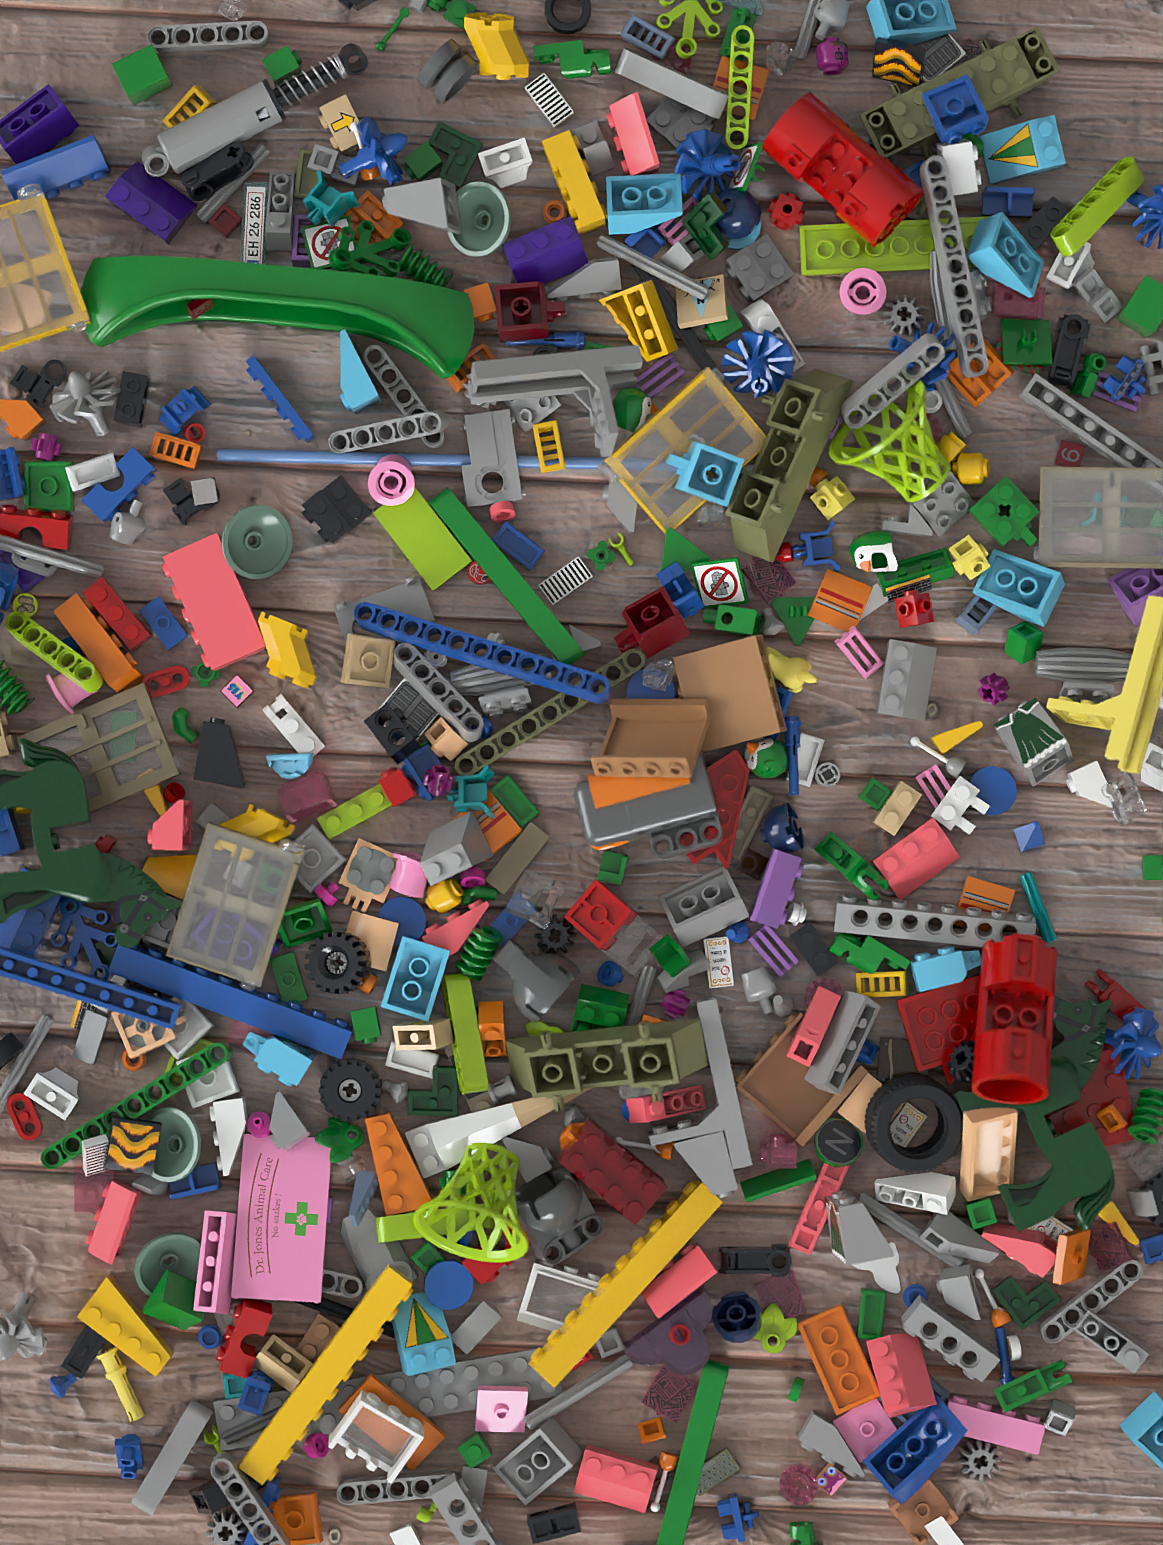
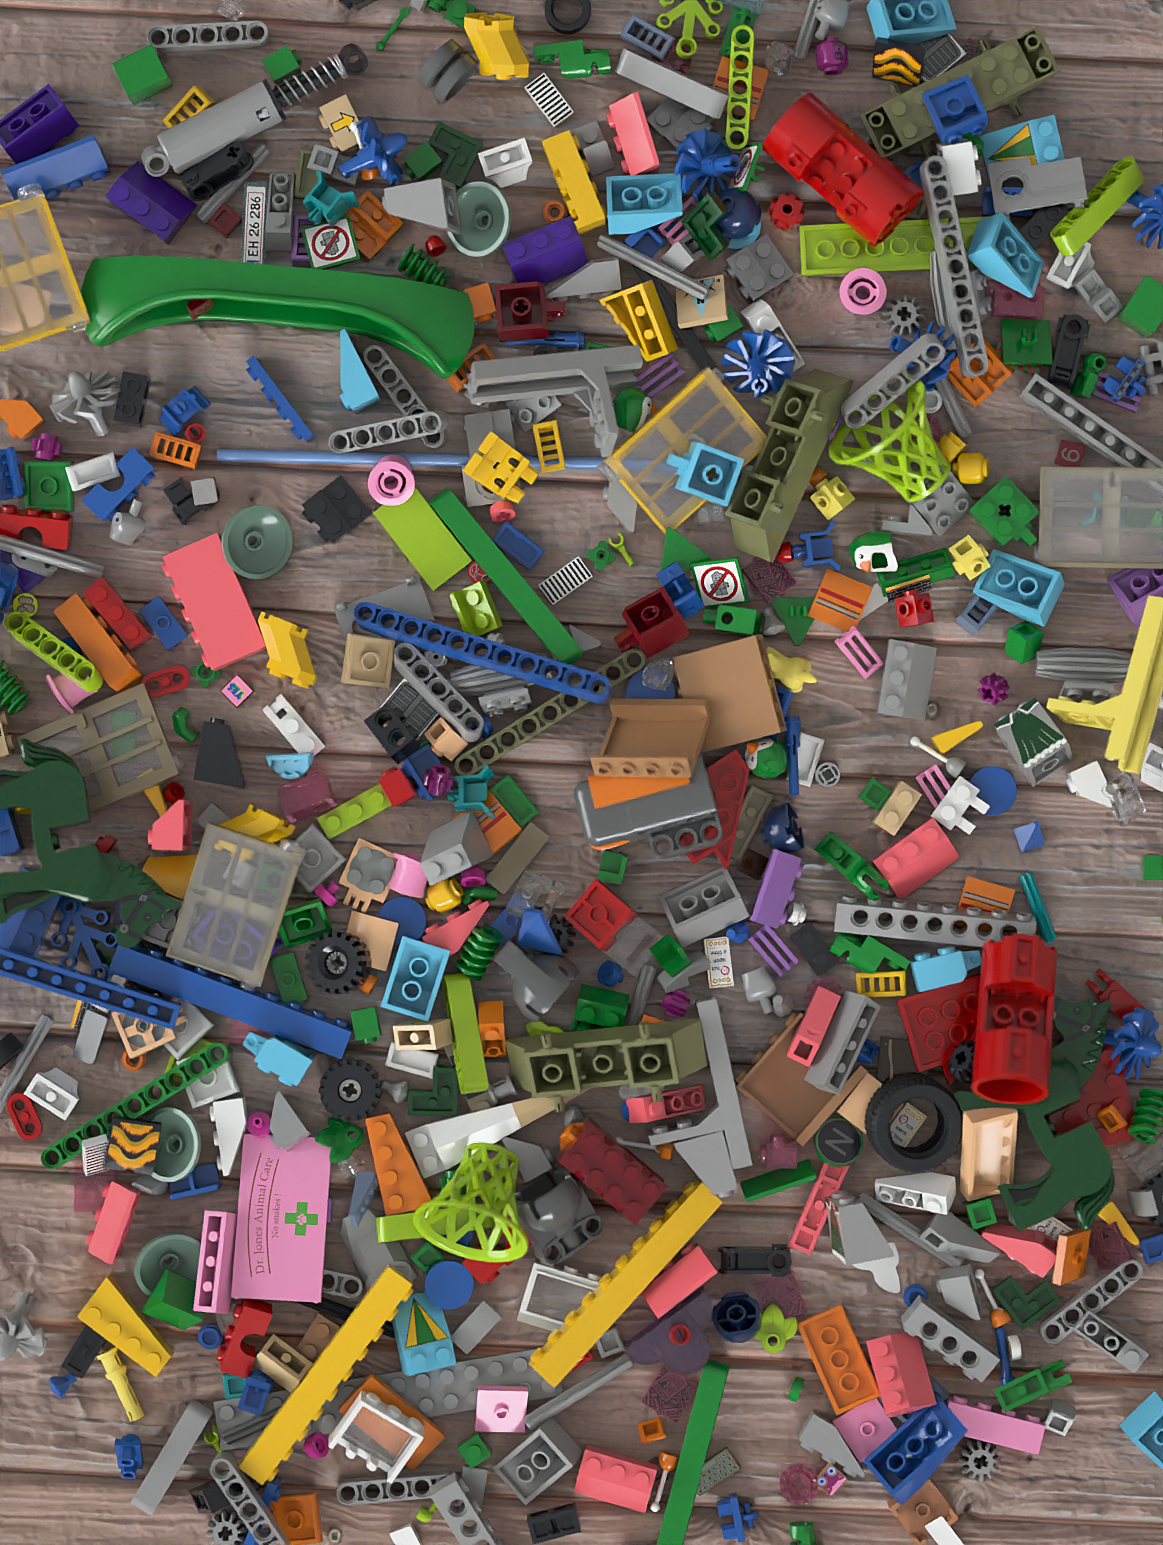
black piece [10,359,66,408] -> none
green plant [328,220,411,277] -> none
green tile [856,1288,887,1340] -> none
none -> red hinge [425,235,447,257]
none -> lime bracket [450,580,503,637]
none -> yellow hips [462,431,539,504]
none -> blue slope [517,908,562,955]
none -> light grey piece [988,156,1088,220]

